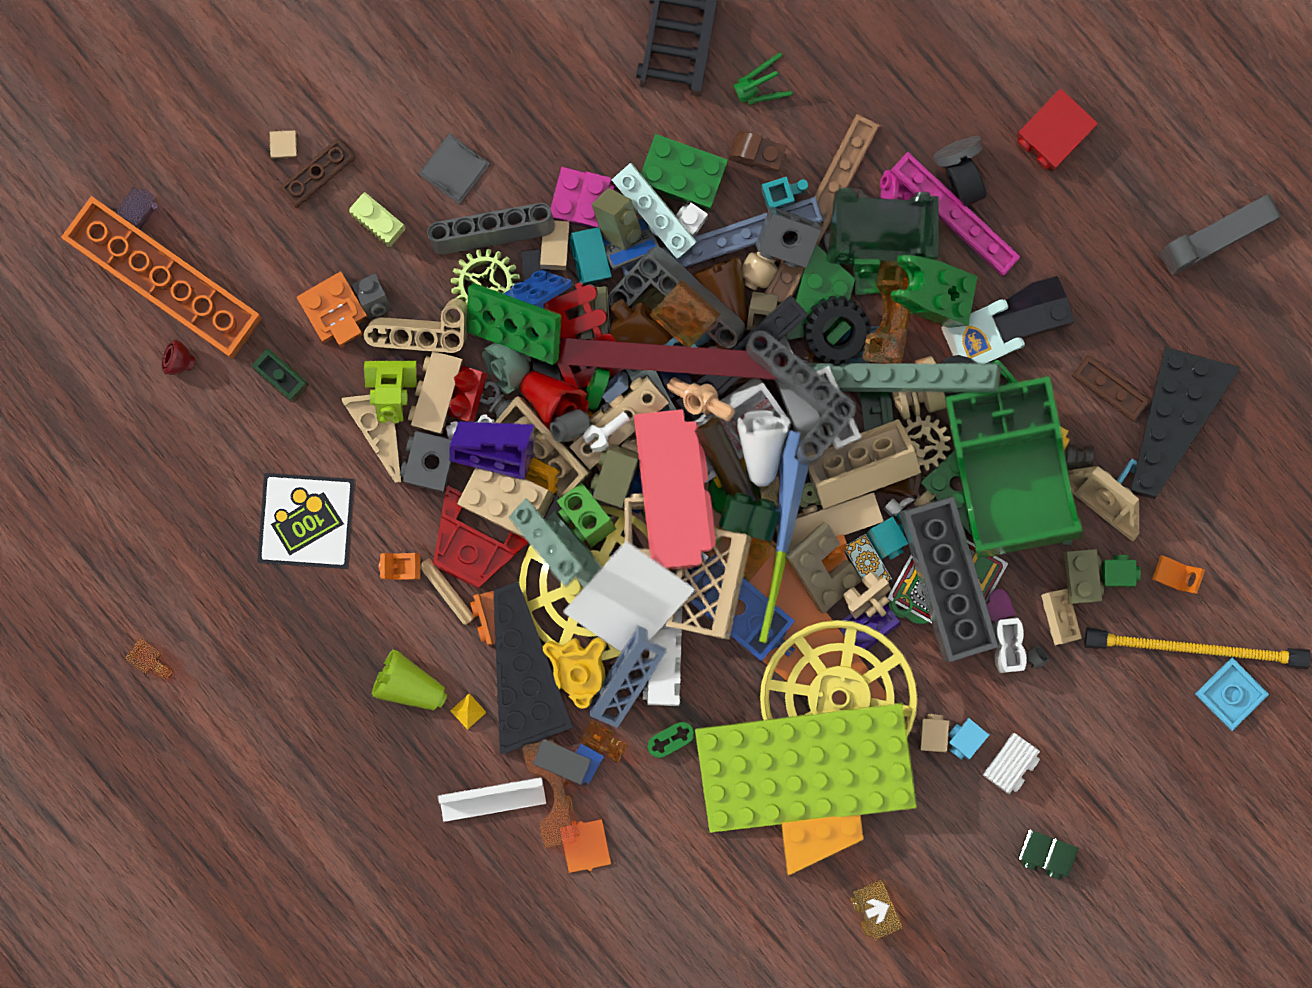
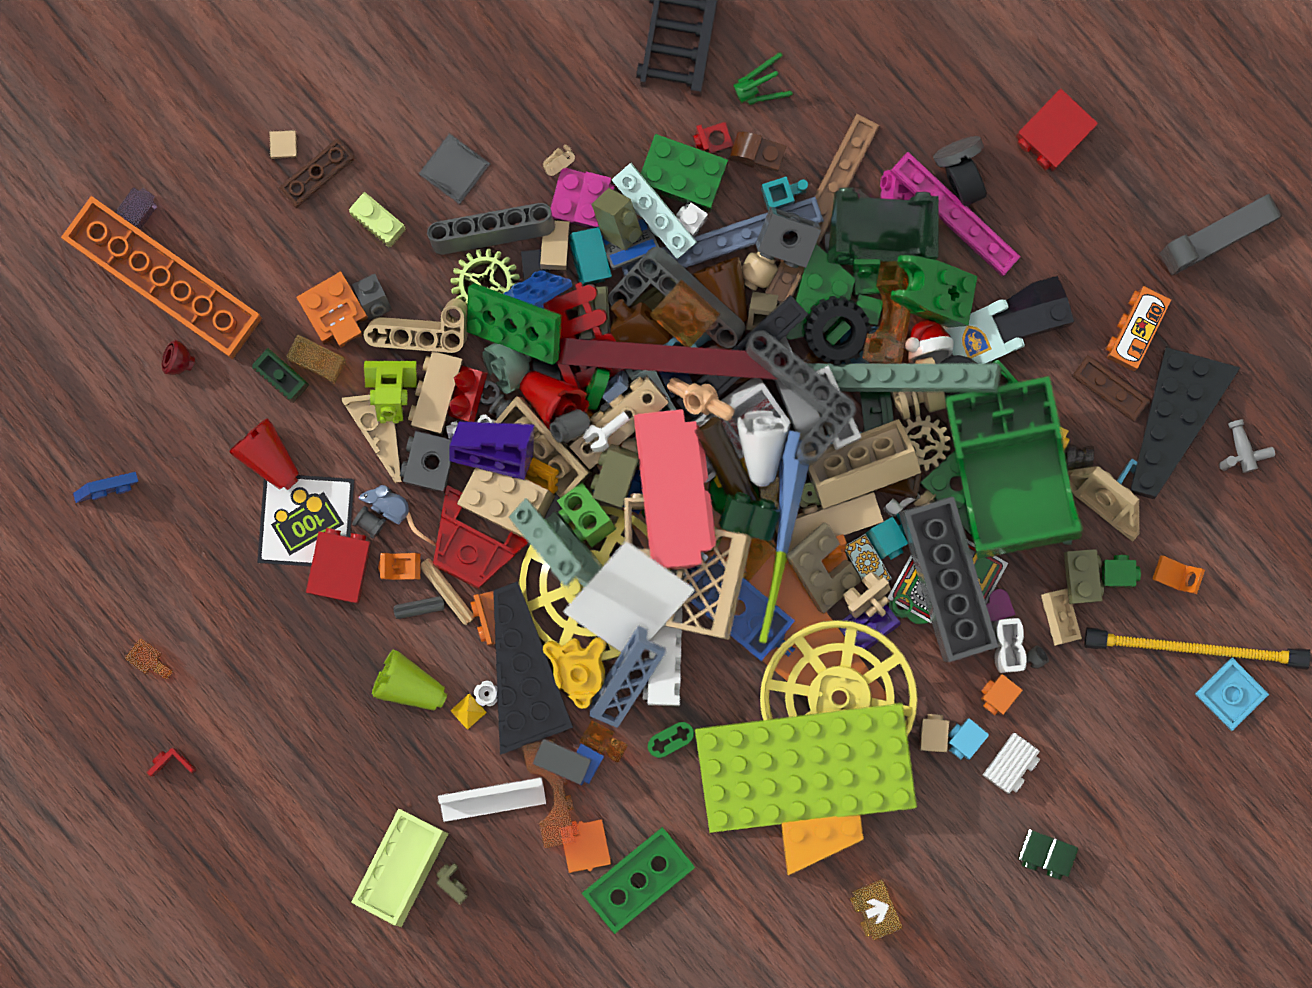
none -> blue wing [73,472,138,503]
none -> red bracket [147,748,196,777]
none -> red cone [229,418,299,490]
none -> clear yellow brick [286,335,346,384]
none -> red brick [306,528,371,604]
none -> yellowish green slope [351,809,448,927]
none -> dark grey bush [352,506,386,539]
none -> sand blue animal [359,485,436,547]
none -> dark grey axle [393,596,445,619]
none -> olive bracket [436,864,467,905]
none -> white plate [474,681,498,706]
none -> tan piece [543,145,575,176]
none -> green plate [581,827,695,934]
none -> red bracket [693,122,733,154]
none -> green tile [856,294,884,326]
none -> white piece [905,320,954,364]
none -> orange brick [981,674,1022,716]
none -> brick [1106,286,1171,372]
none -> light grey piece [1219,419,1275,473]

